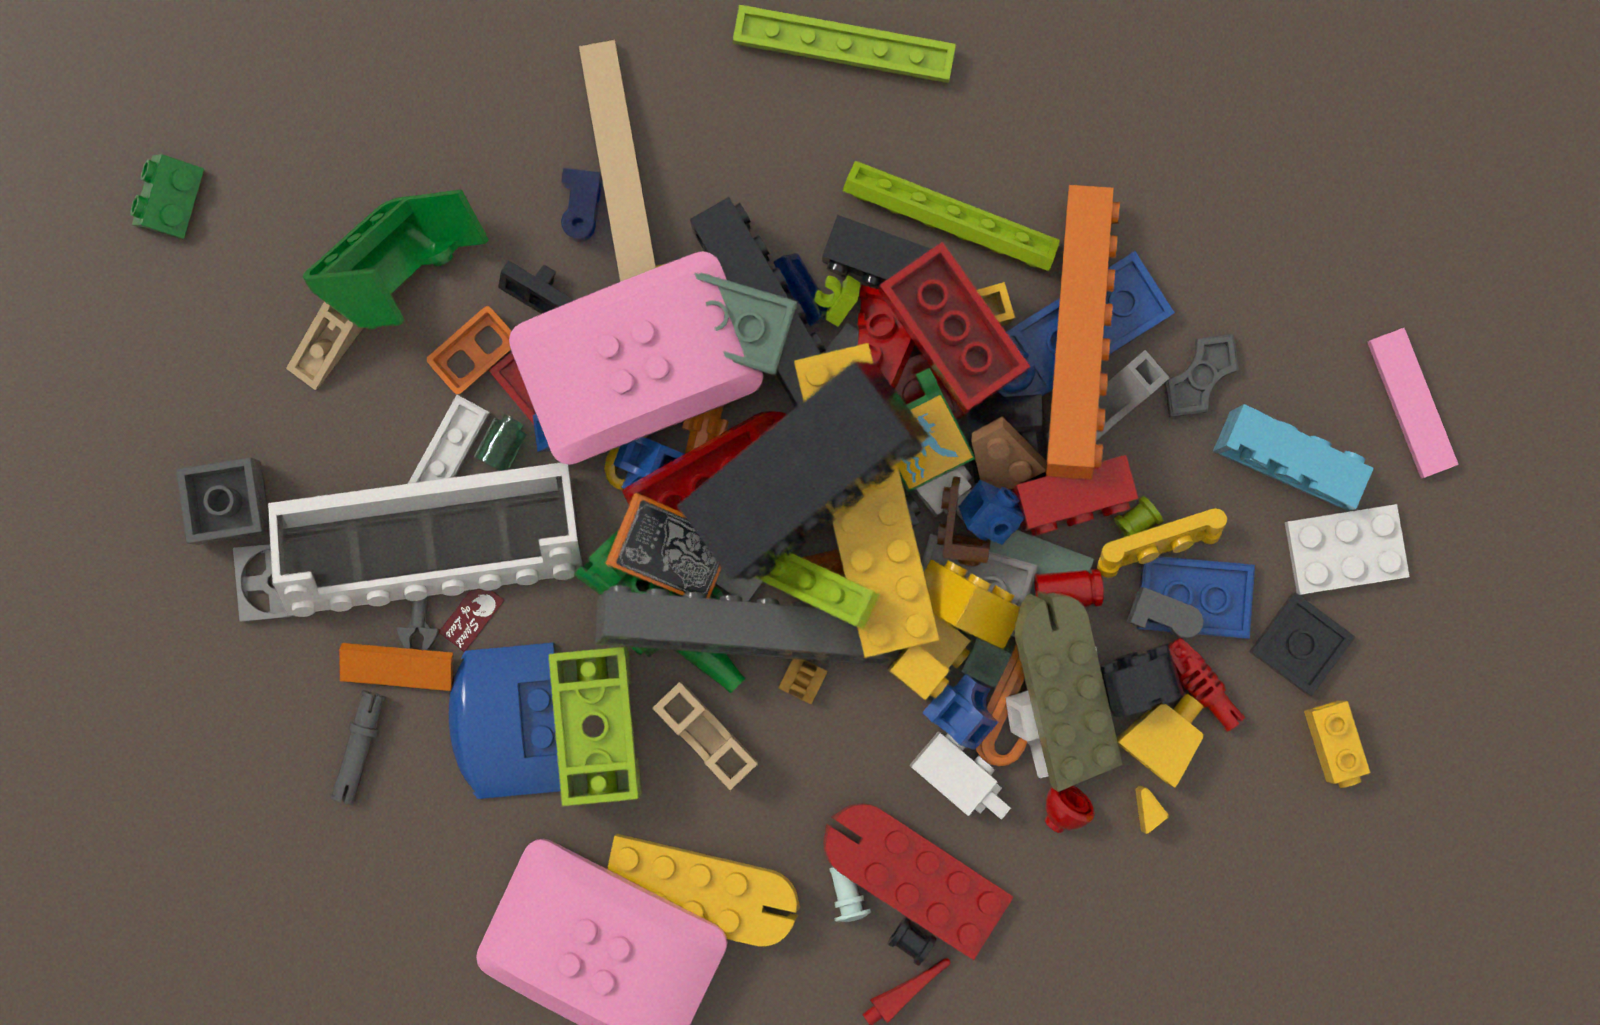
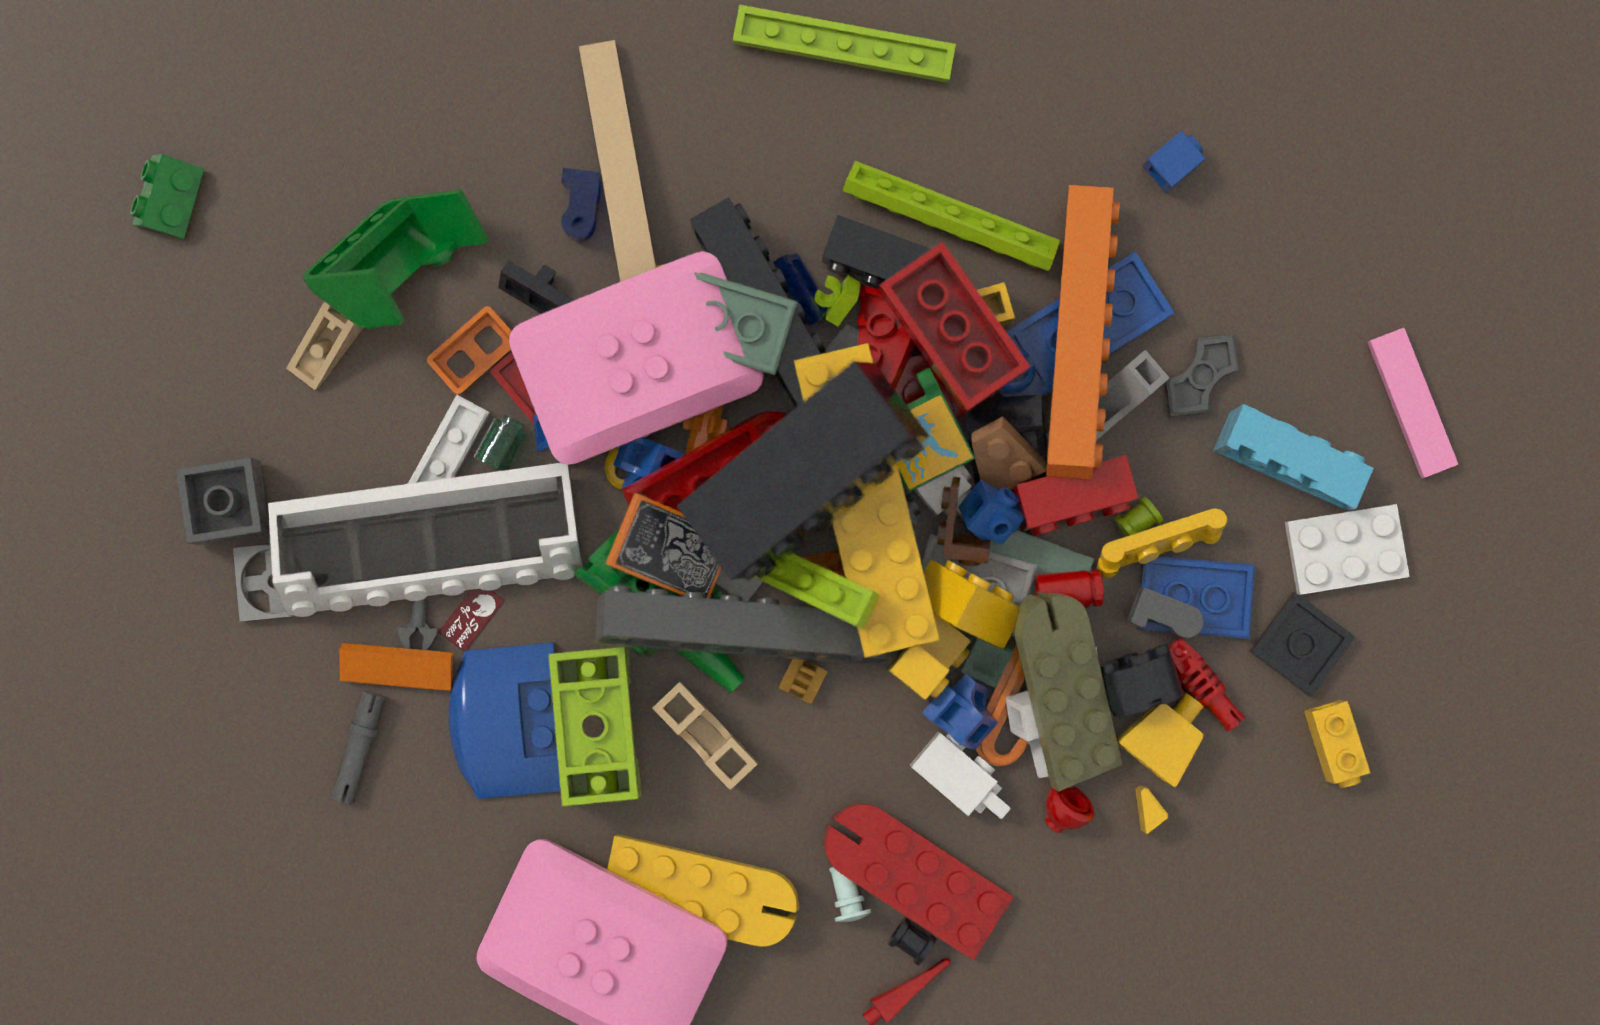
none -> blue brick [1142,130,1206,194]

